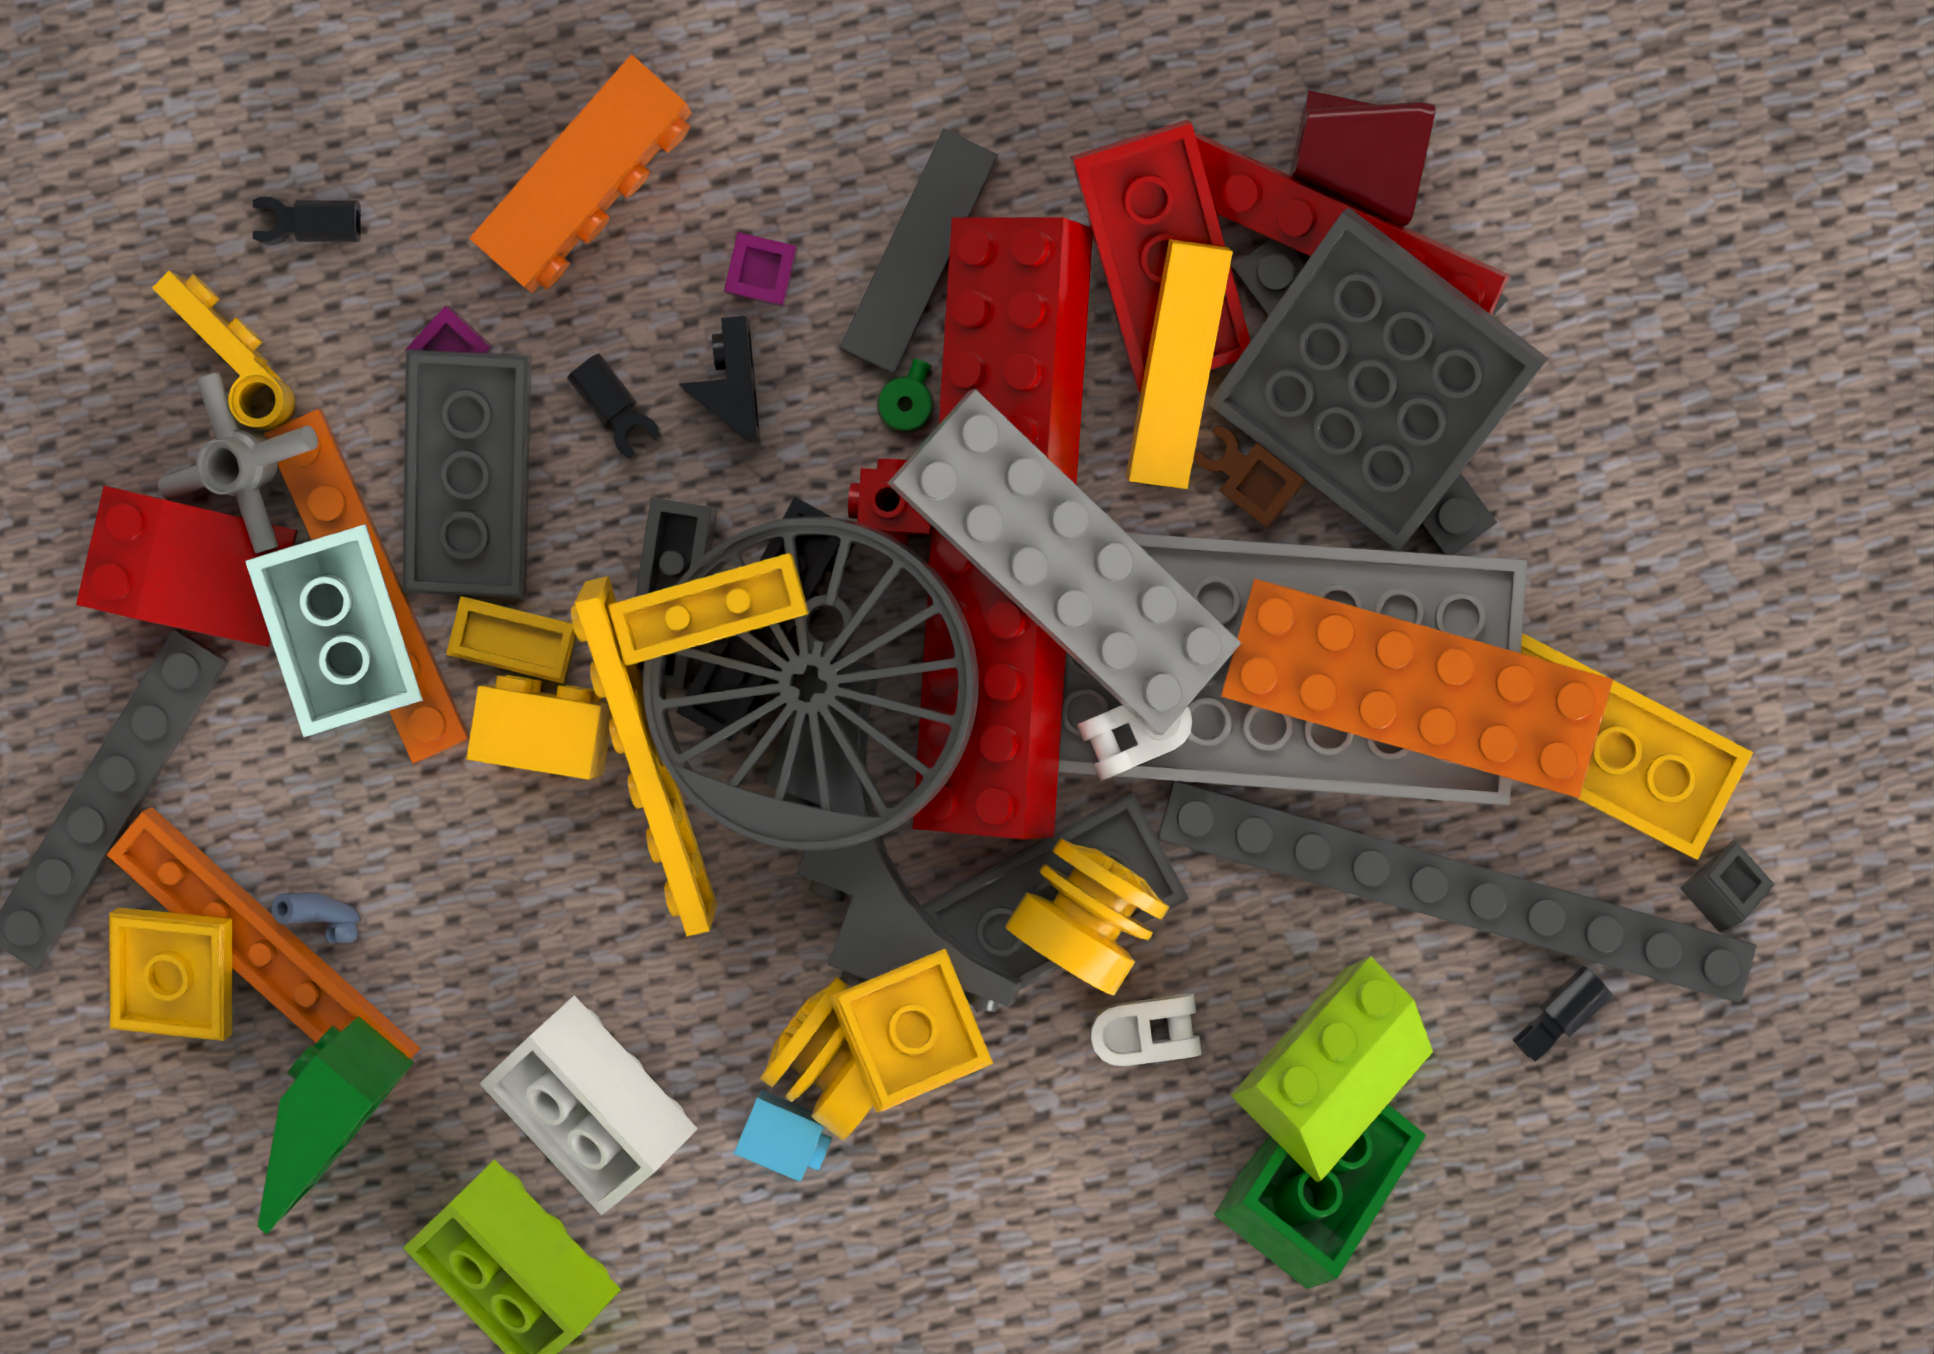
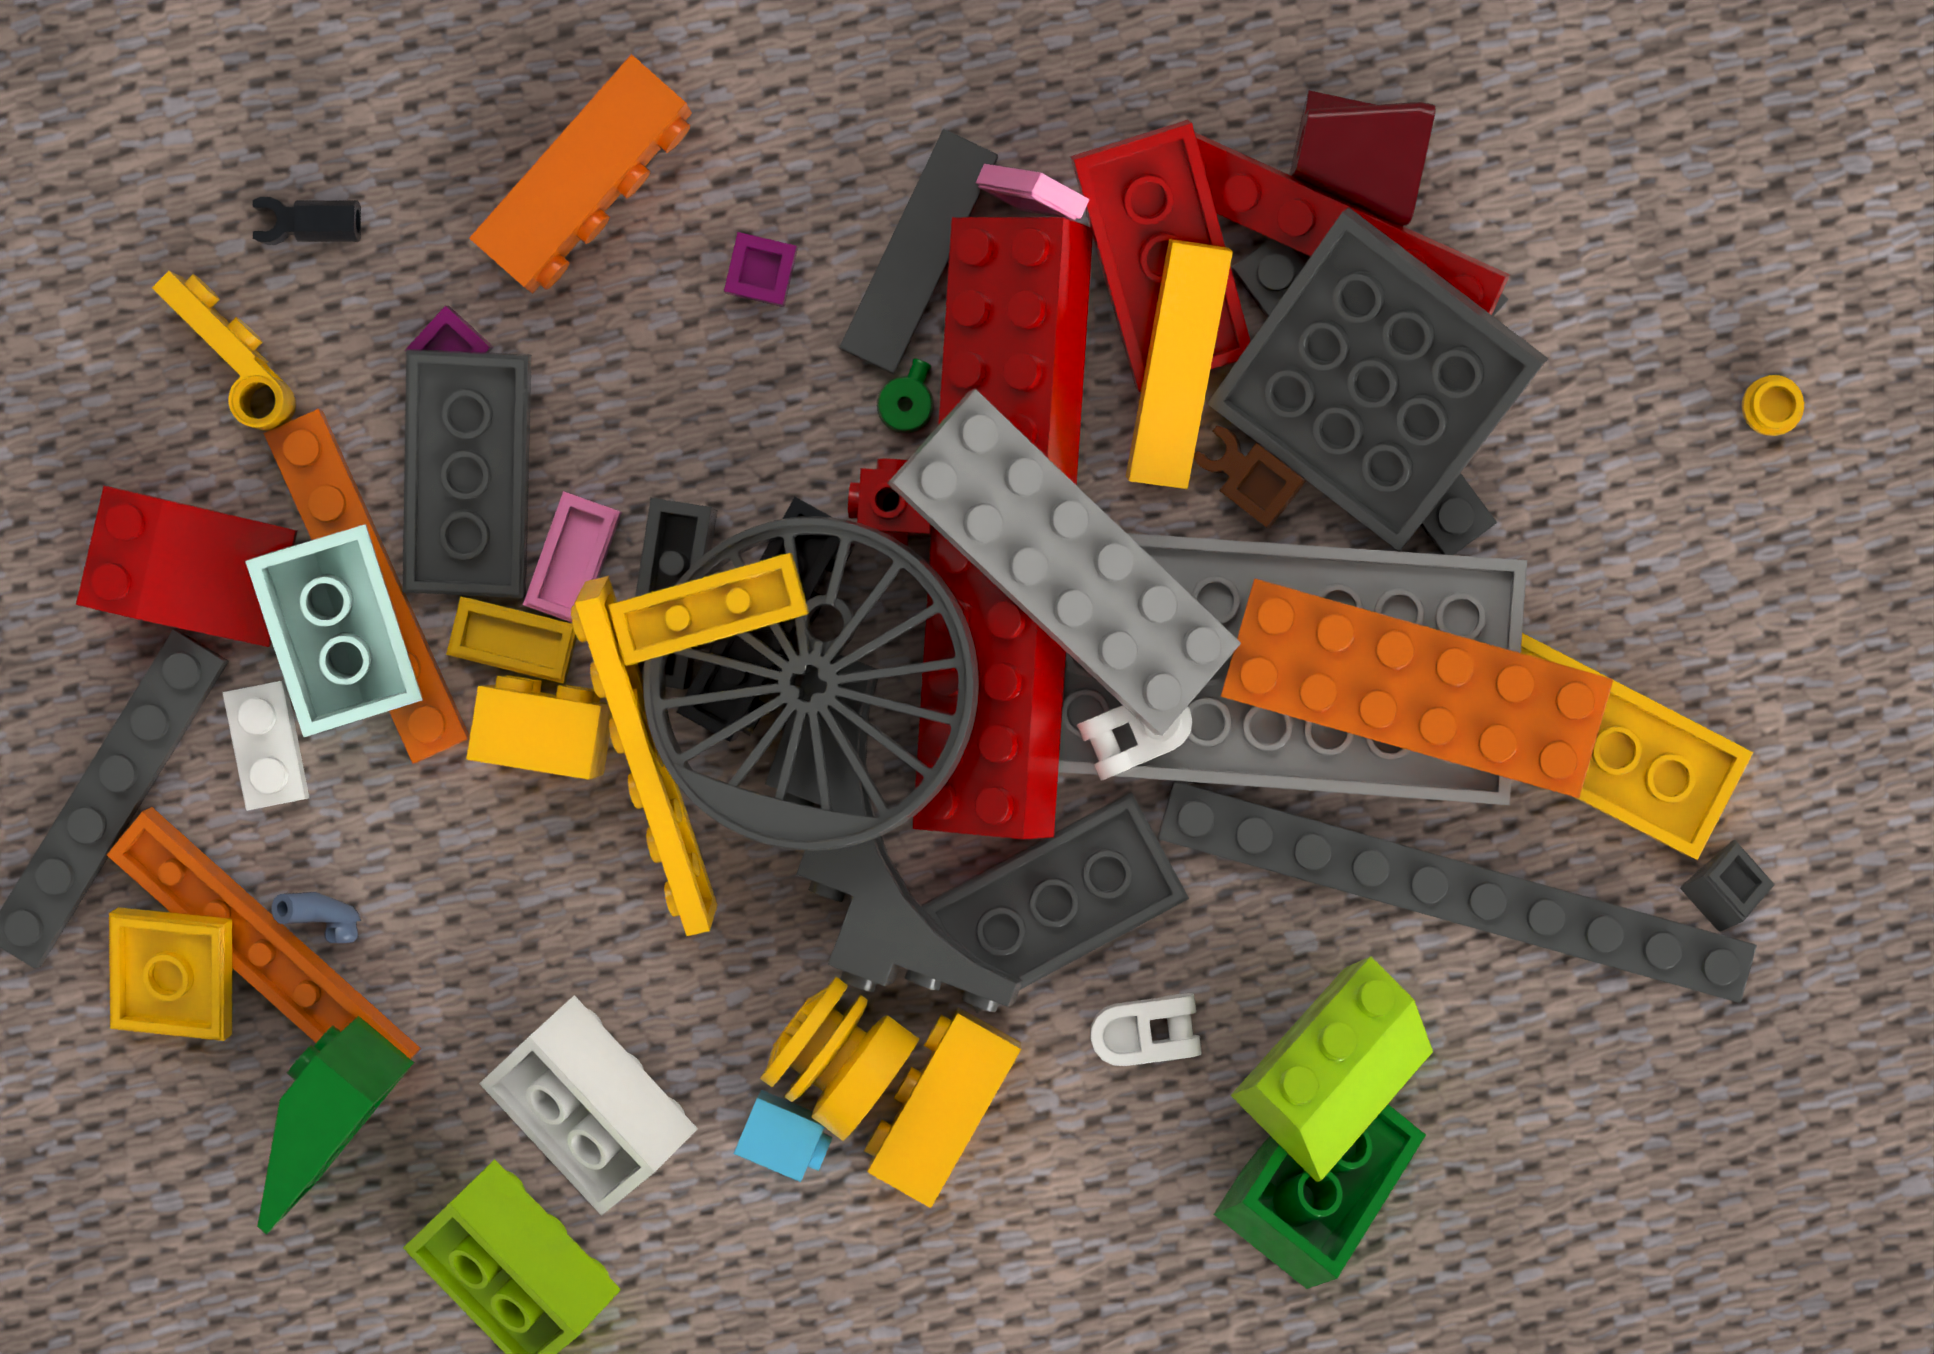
light grey bar [158,372,318,554] -> none
black bar [567,354,662,460] -> none
black slope [679,316,761,442] -> none
yellow tile [829,948,993,1113] -> none
yellow wheel [1005,837,1170,995] -> none
black bar [1512,966,1614,1062] -> none
none -> white plate [223,681,309,811]
none -> bright pink tile [523,491,622,622]
none -> yellow brick [864,1007,1021,1208]
none -> bright pink tile [976,164,1089,220]
none -> yellow plate [1742,375,1804,436]

